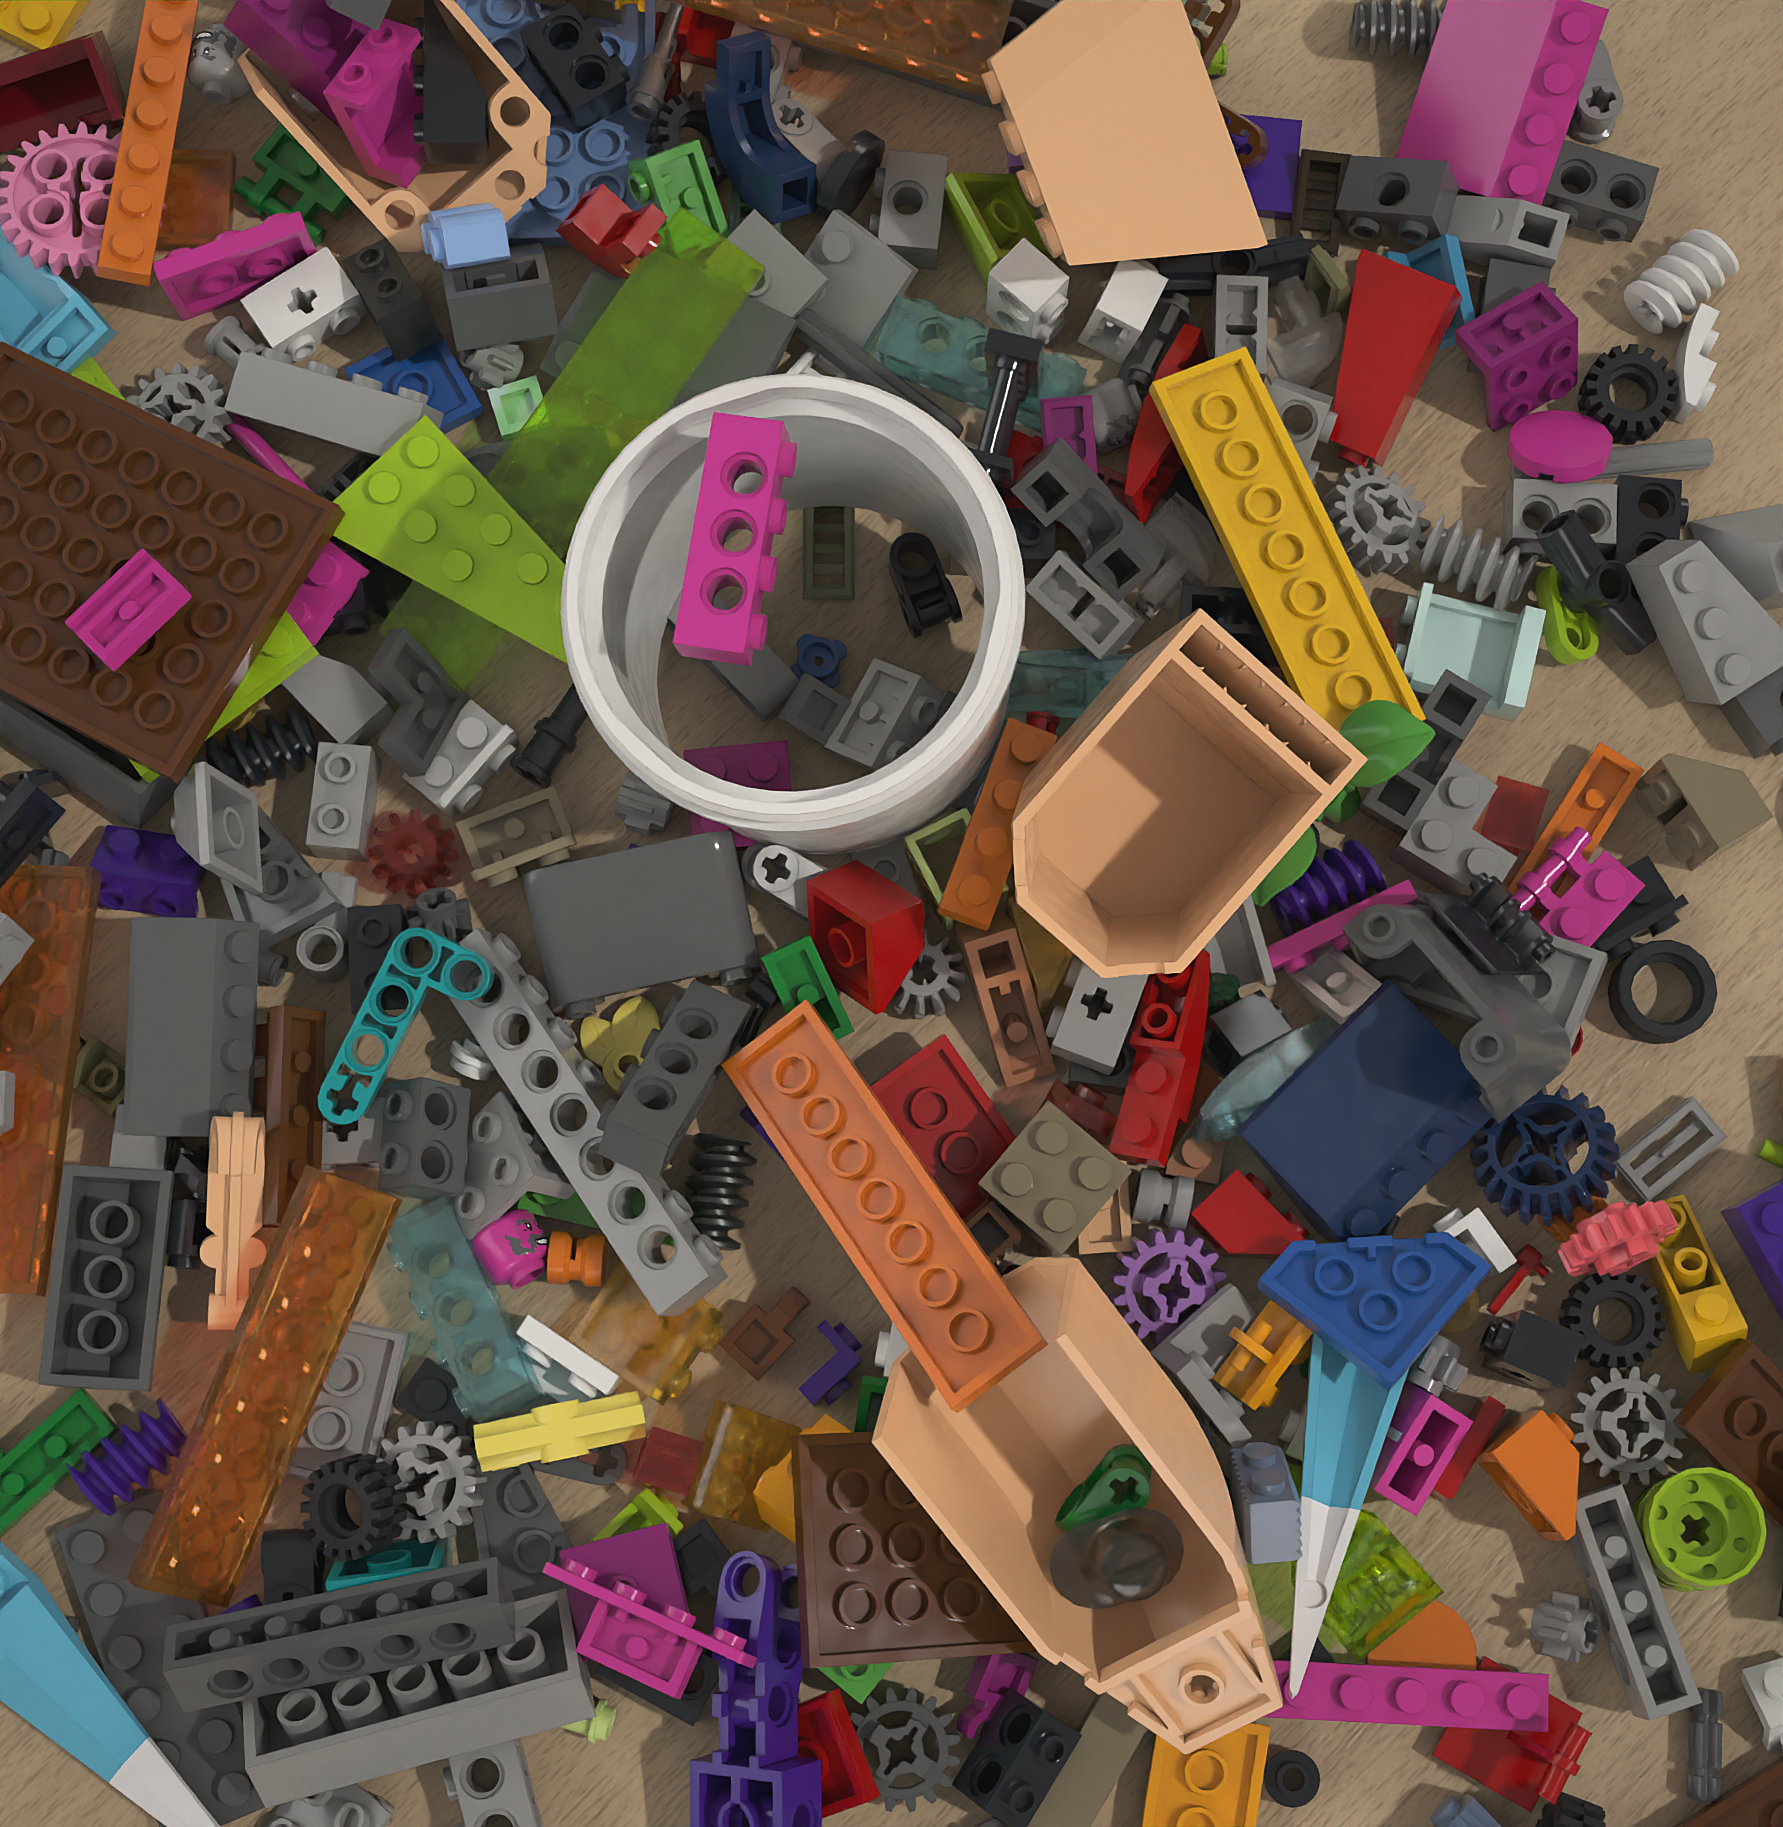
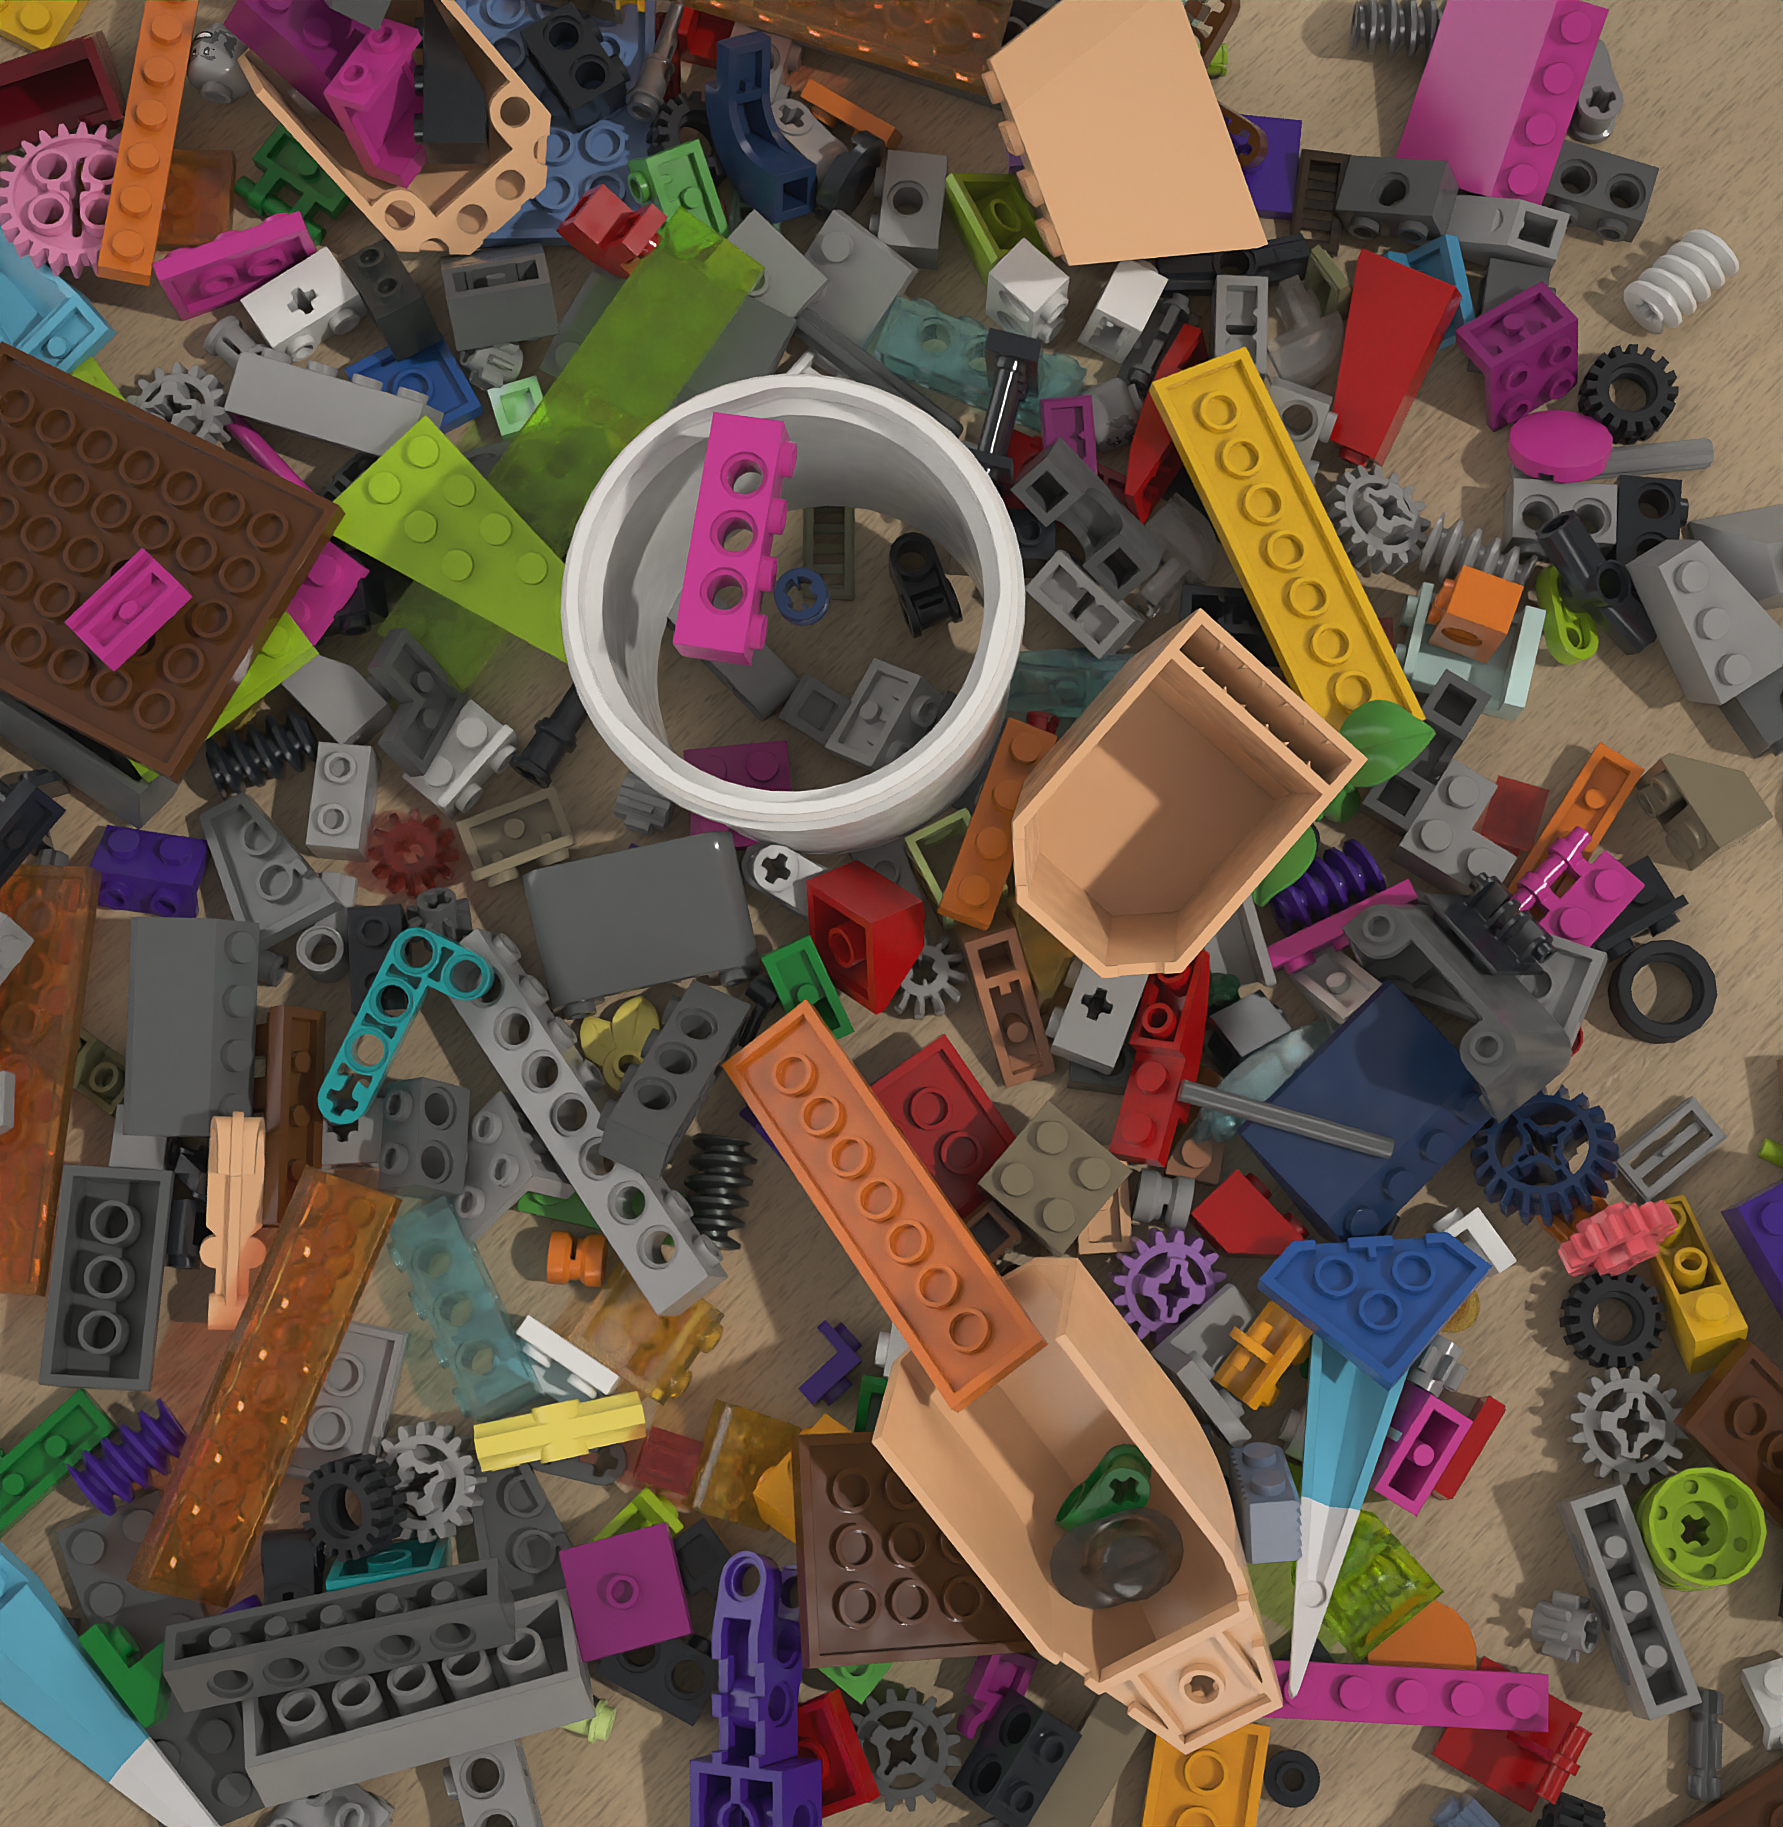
light grey slope [171,761,263,895] -> none
black plate [395,1357,498,1448] -> none
light blue brick [421,202,510,270] -> none
white plate [450,1035,497,1081] -> none
dark pink head [471,1208,550,1289] -> none
dark pink bracket [542,1558,757,1700] -> none
reddish brown plate [718,1286,811,1381] -> none
blue plate [790,634,847,689] -> none
clear red bracket [1037,1079,1118,1137] -> none
orange slope [1476,1409,1580,1541] -> none
black brick [1479,1310,1585,1392] -> none
red piece [1486,1243,1550,1316] -> none
white slope [1672,303,1720,424] -> none
none -> green slope [77,1622,171,1729]
none -> dark blue bush [773,567,830,626]
none -> orange plate [800,78,903,150]
none -> dark grey bar [1177,1079,1395,1160]
none -> orange brick [1425,564,1524,664]

